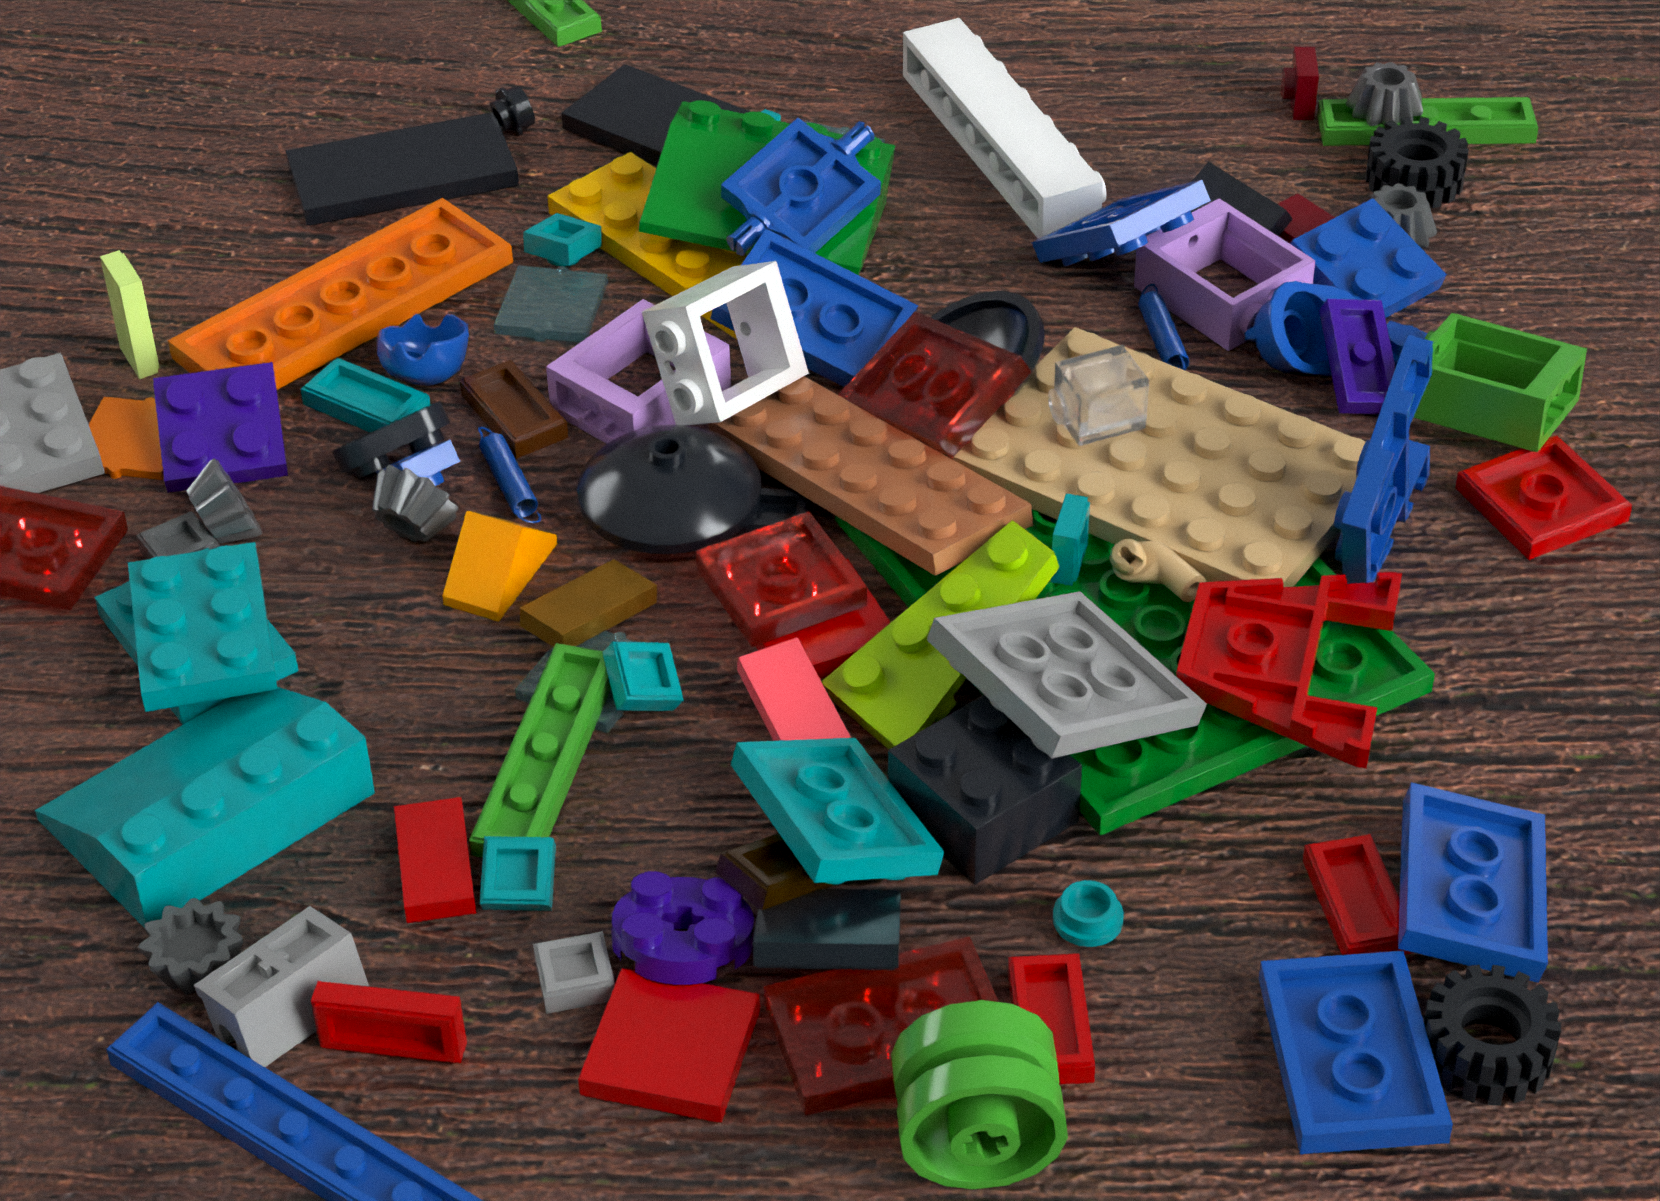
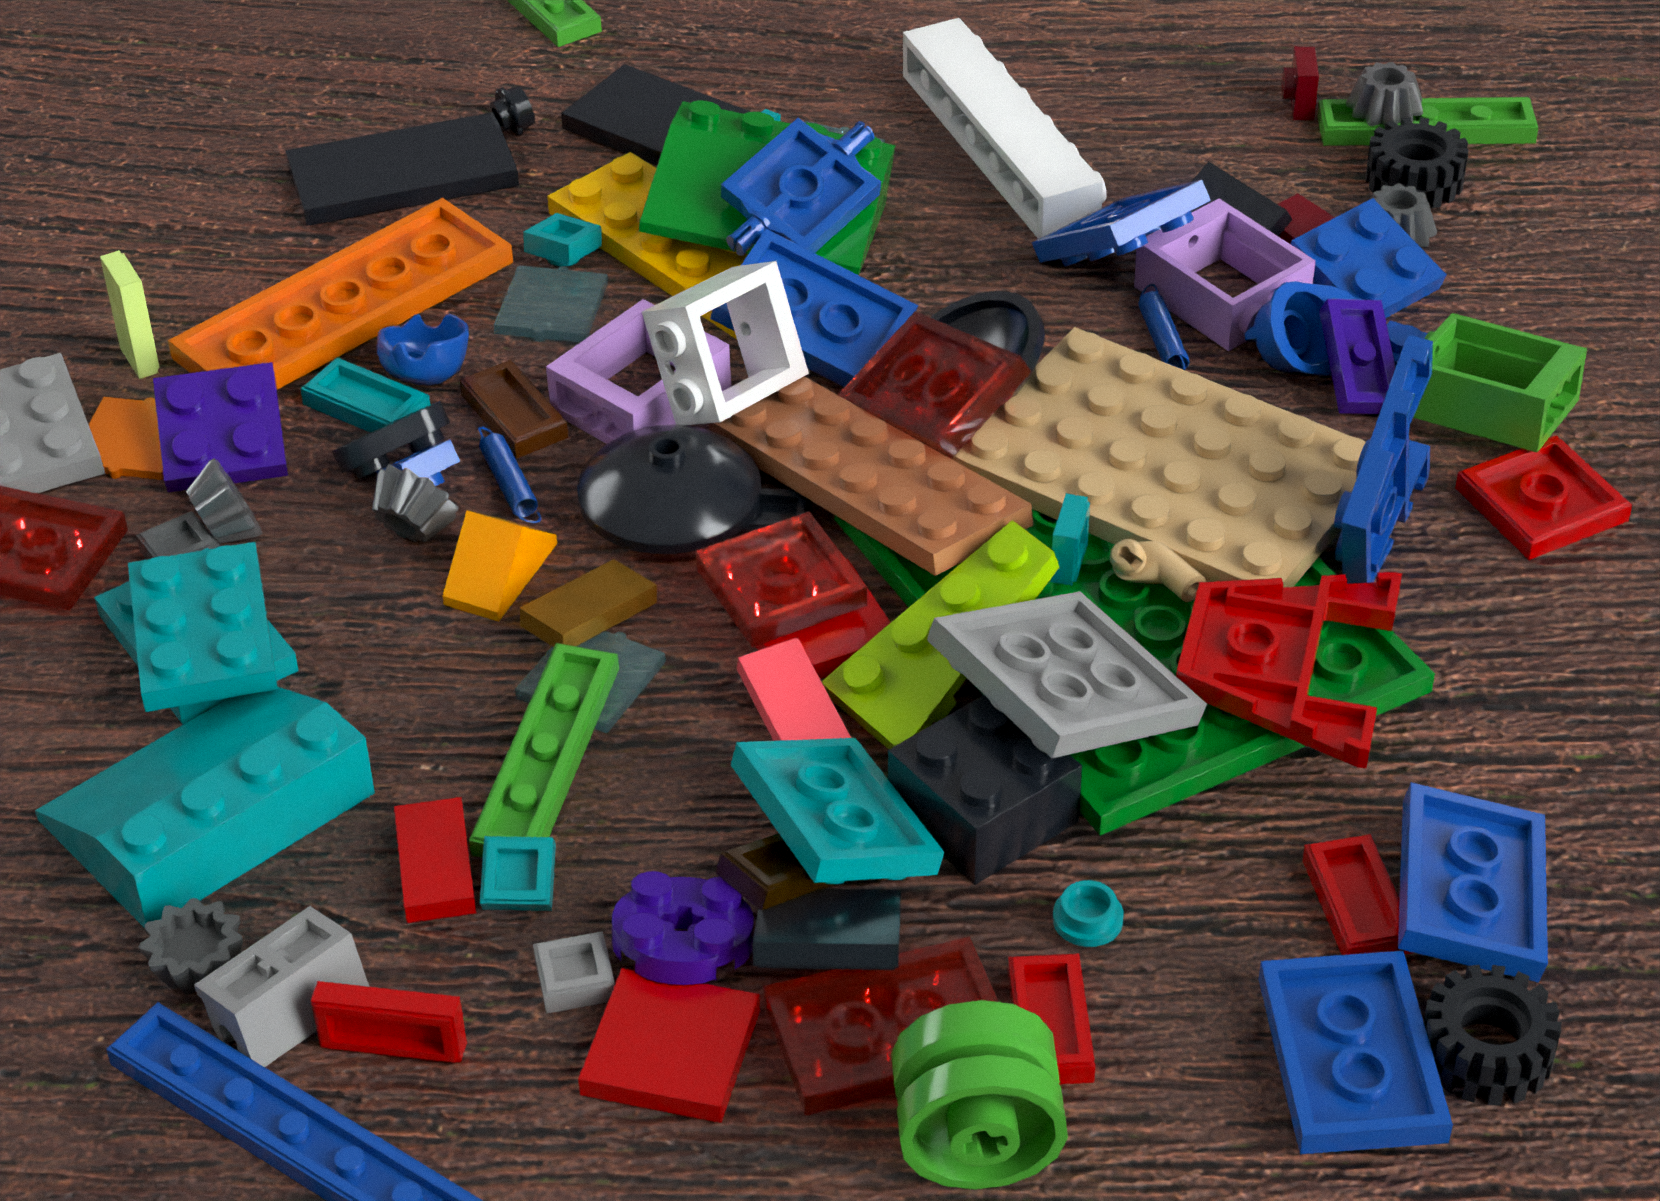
teal tile [602,642,684,711] -> none
clear brick [1048,344,1149,446] -> none

